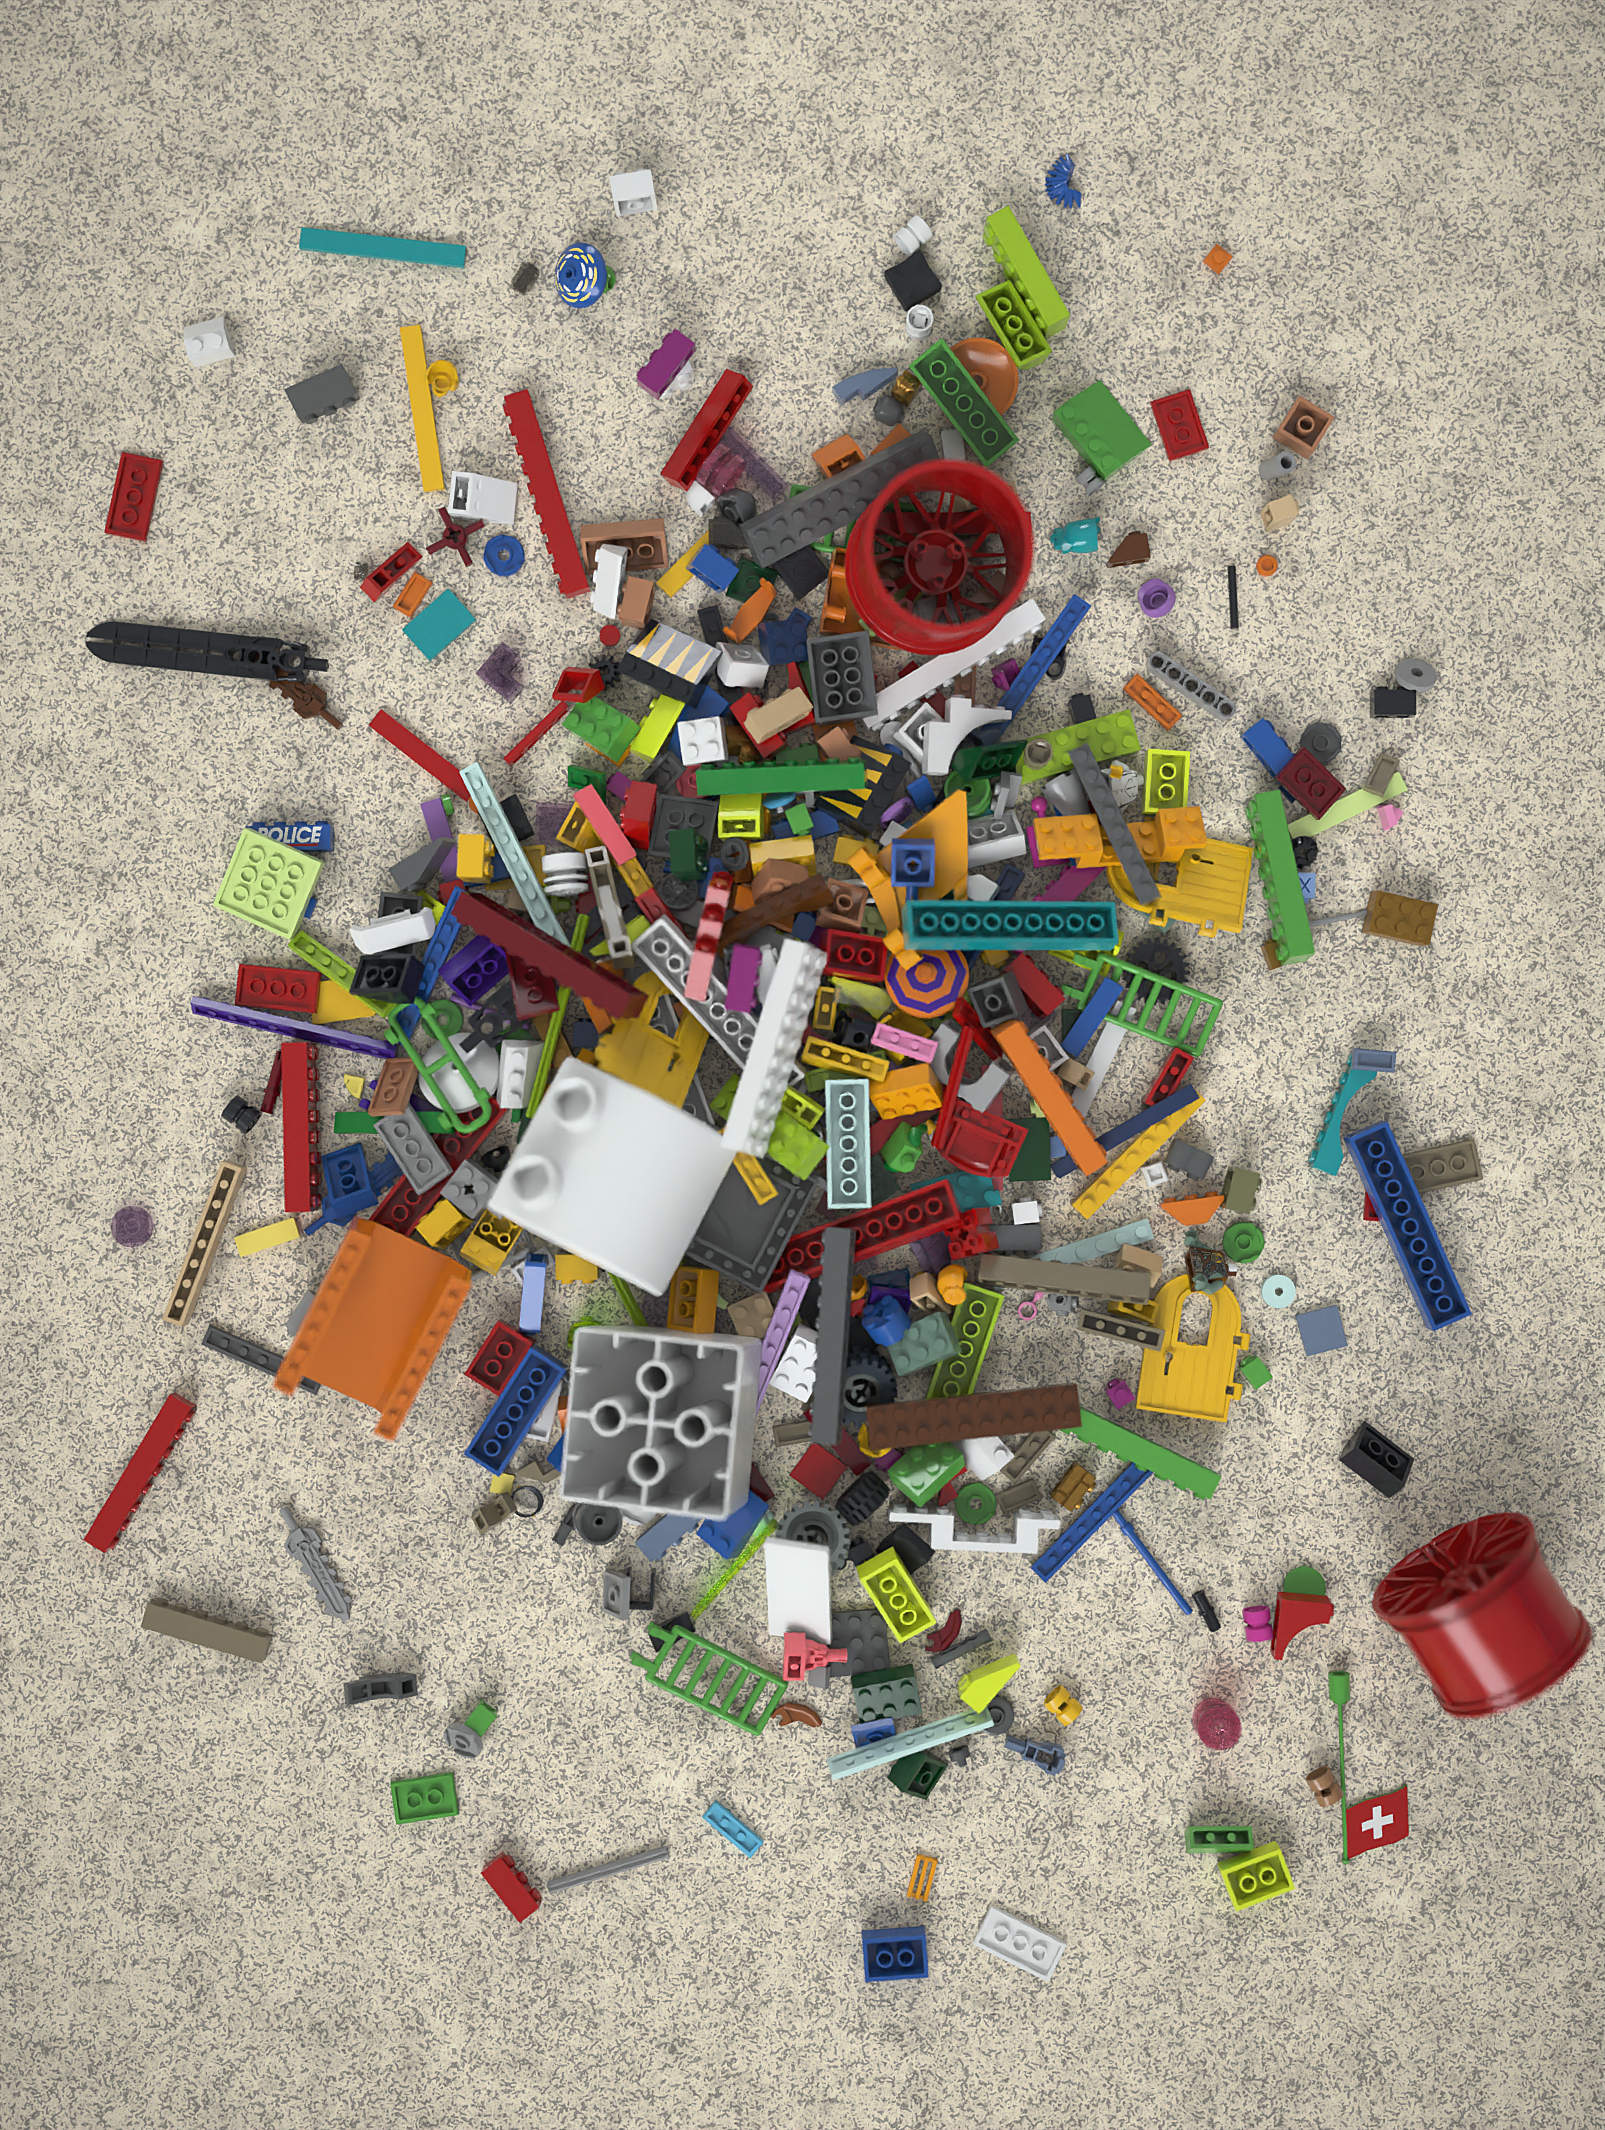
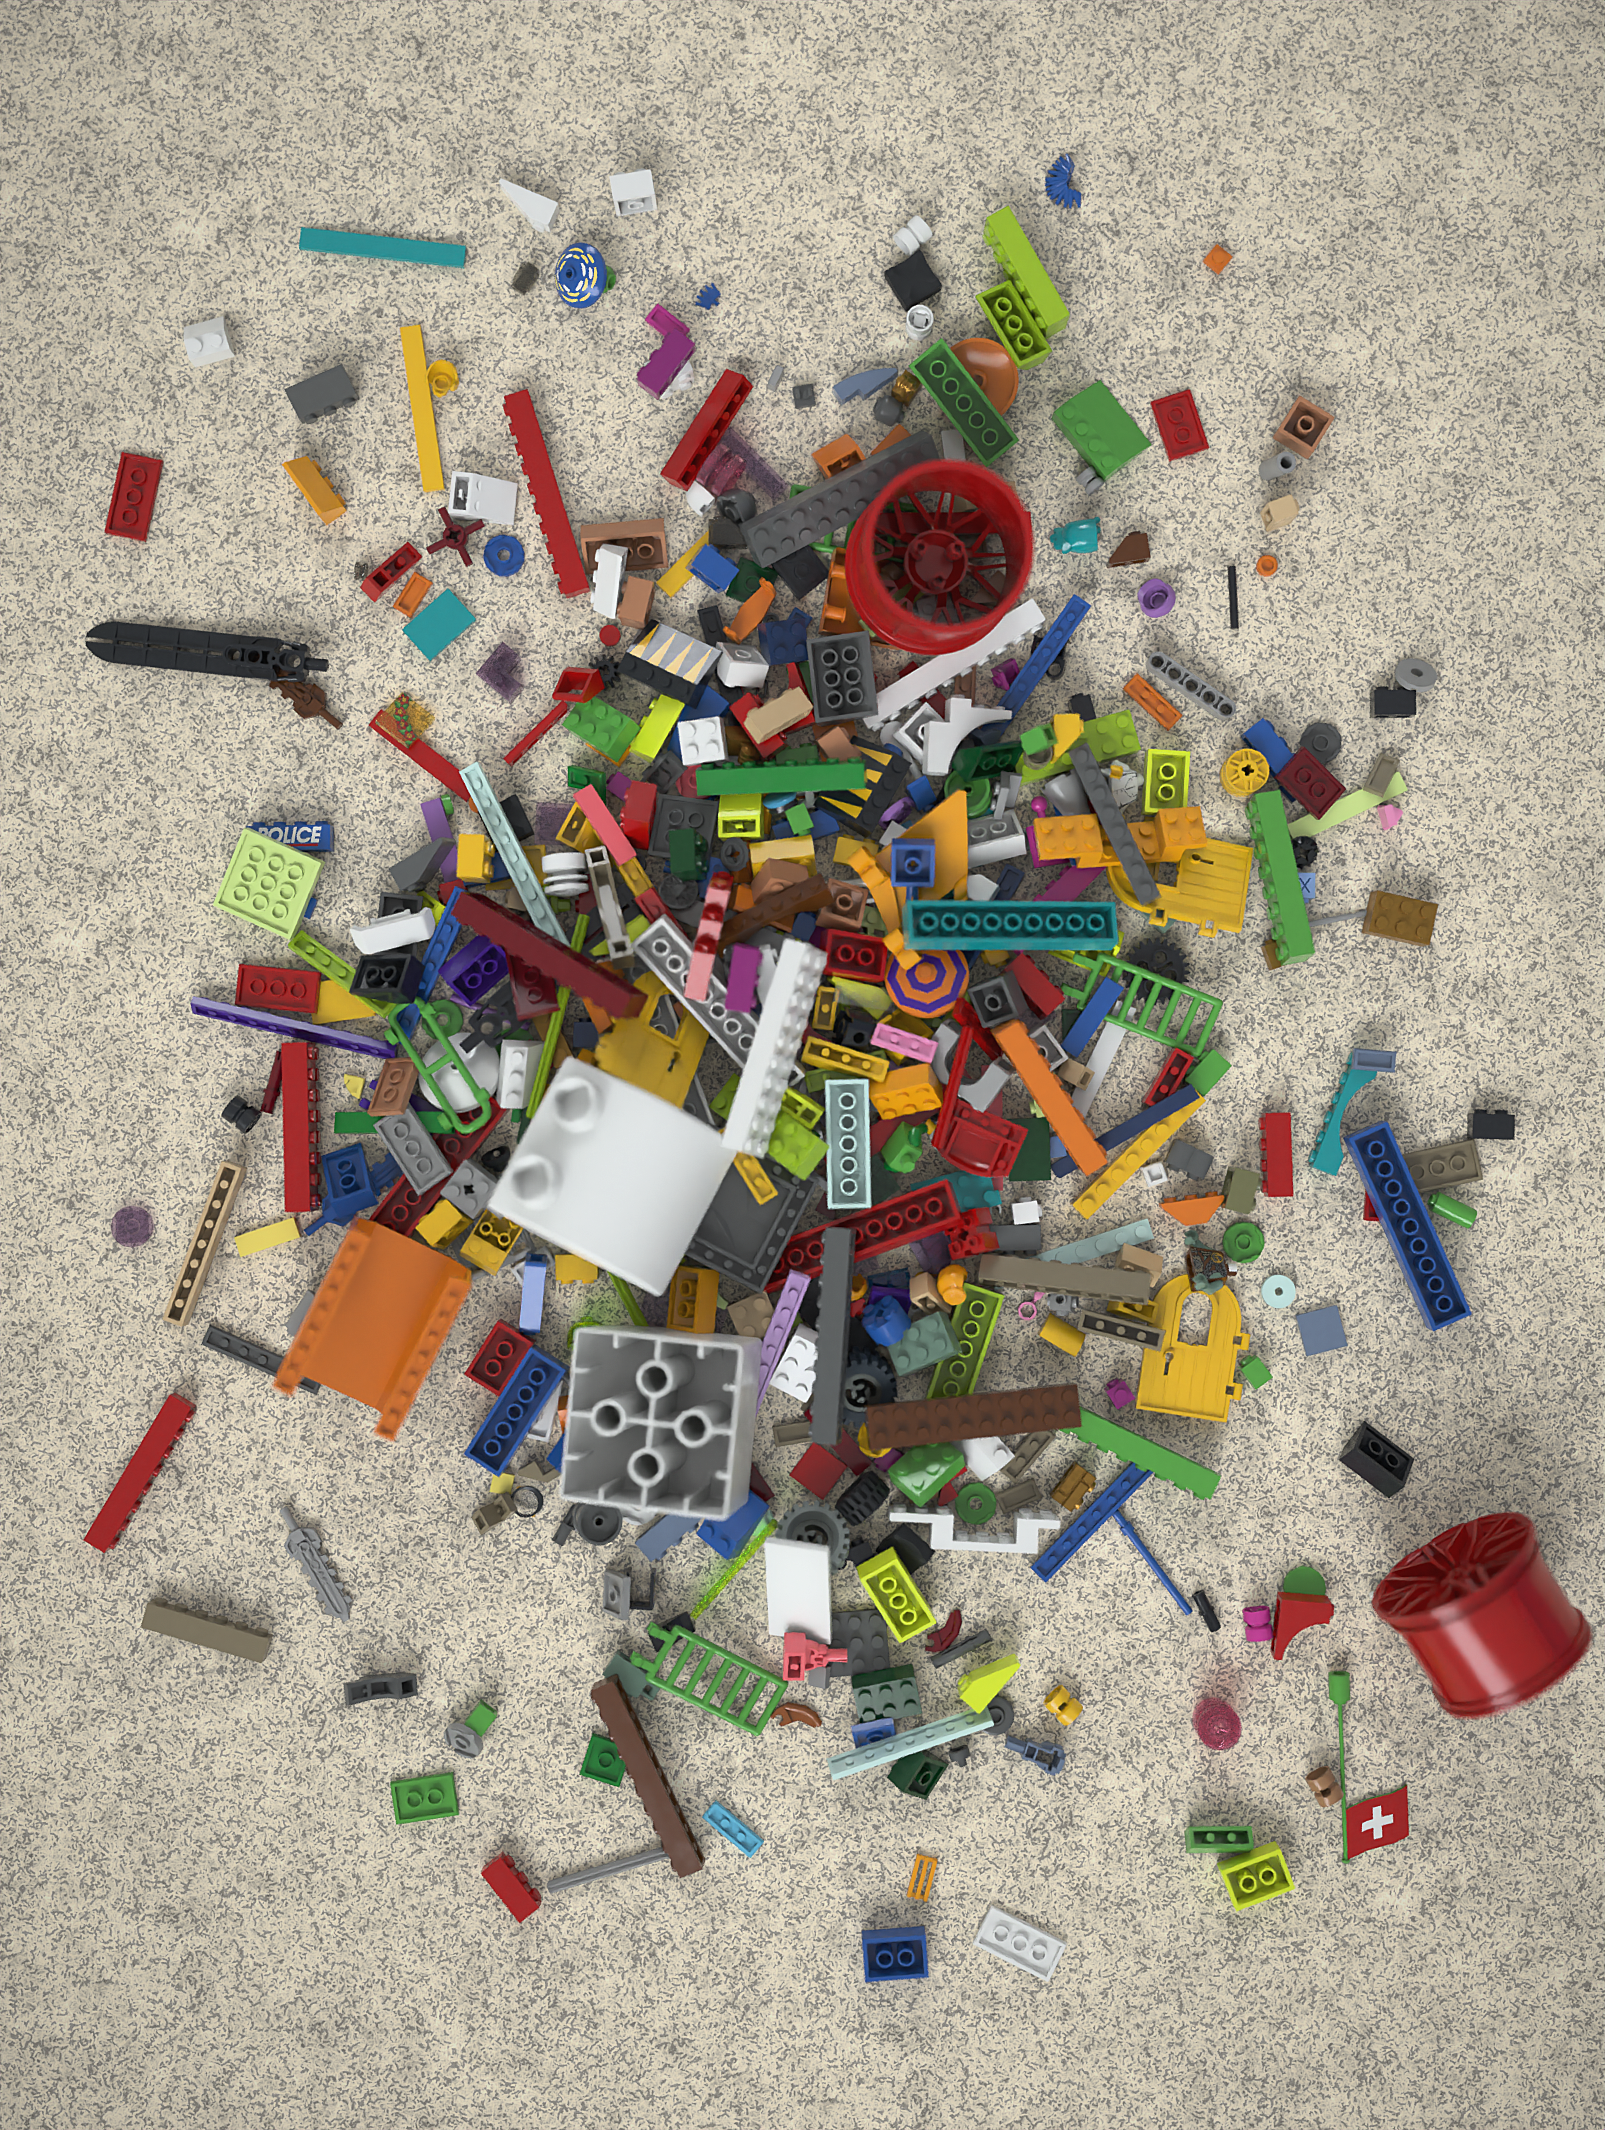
none -> light orange slope [282,456,347,525]
none -> clear yellow tile [375,692,435,749]
none -> white slope [499,178,560,232]
none -> green tile [579,1733,626,1787]
none -> reddish brown brick [590,1674,705,1878]
none -> sand green brick [602,1650,661,1701]
none -> dark pink tile [645,303,690,337]
none -> blue piece [695,283,721,310]
none -> light grey tile [768,365,784,392]
none -> dark grey tile [792,384,816,409]
none -> bright green brick [1020,723,1058,755]
none -> yellow brick [1037,1313,1086,1357]
none -> yellow slope [1049,714,1084,764]
none -> bright green brick [1183,1049,1232,1097]
none -> yellow wheel [1219,749,1269,797]
none -> red brick [1258,1112,1293,1197]
none -> bright green brick [1427,1192,1477,1229]
none -> black brick [1467,1109,1515,1140]

